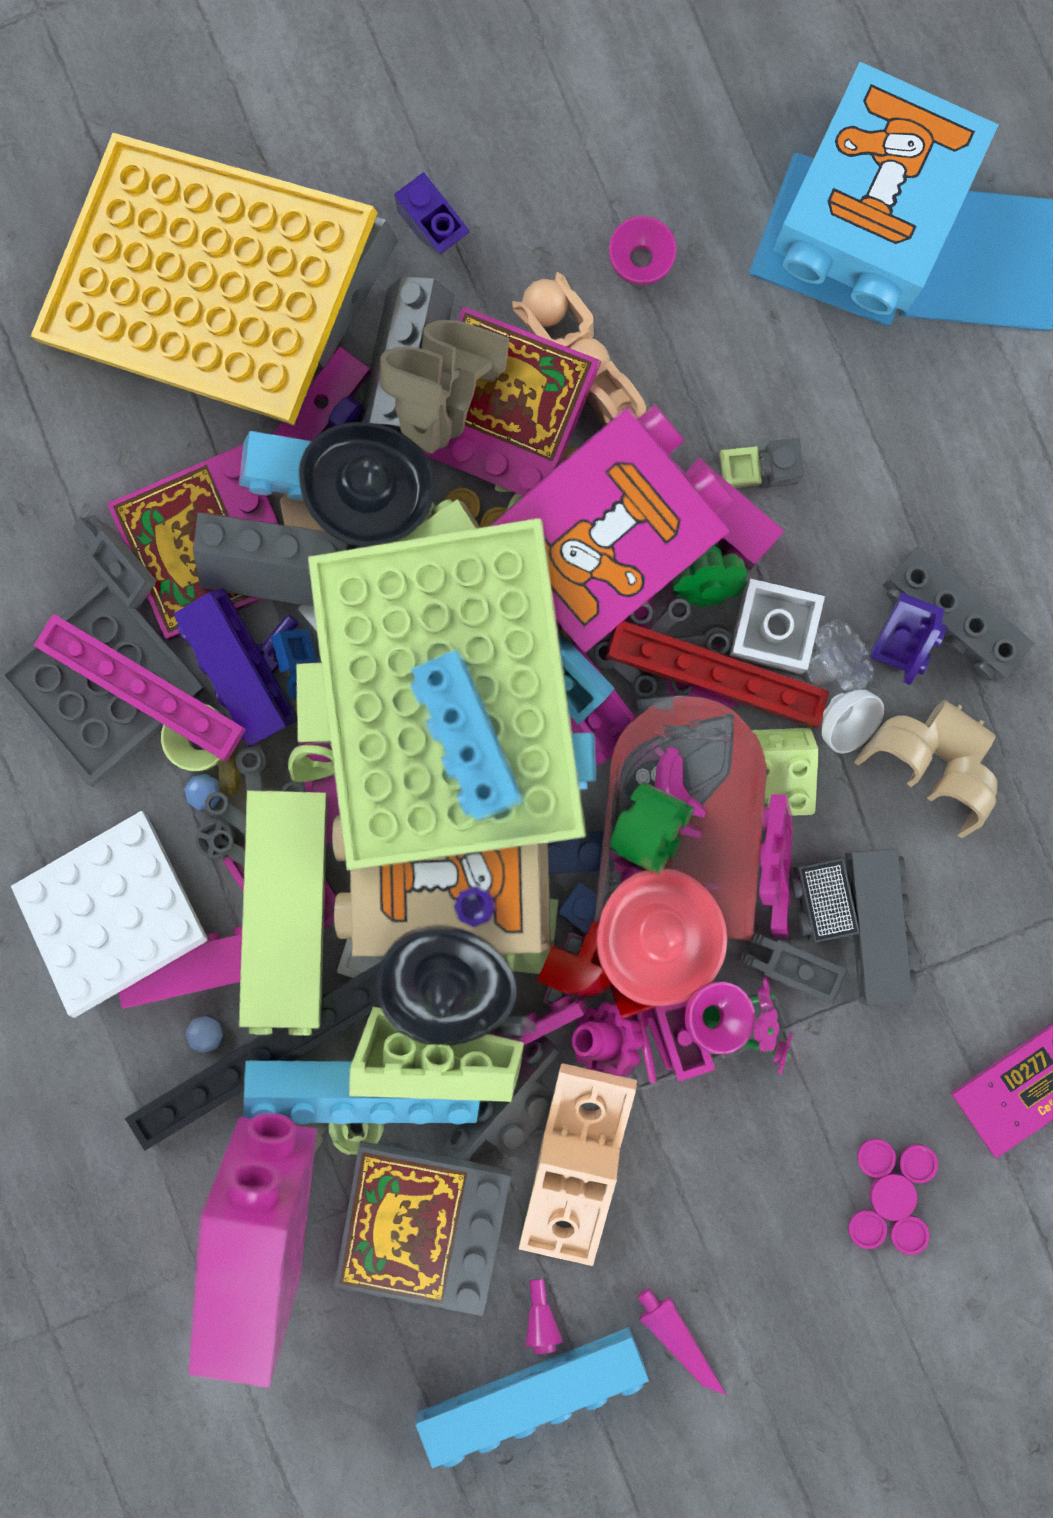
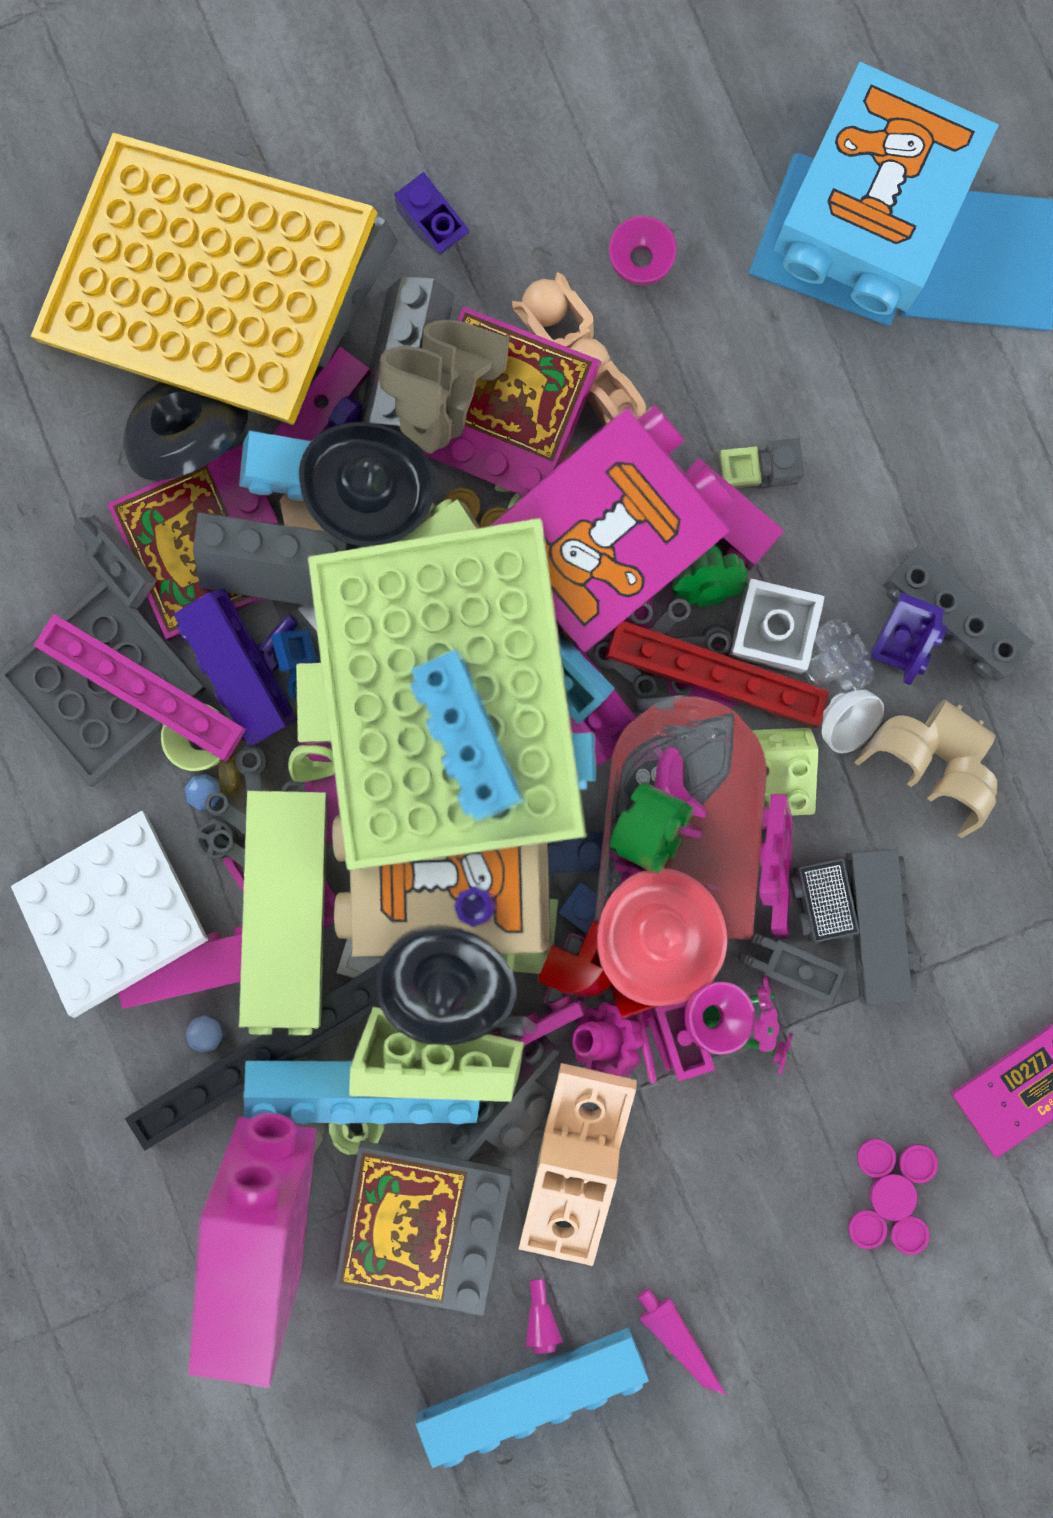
none -> black hat [123,382,248,481]

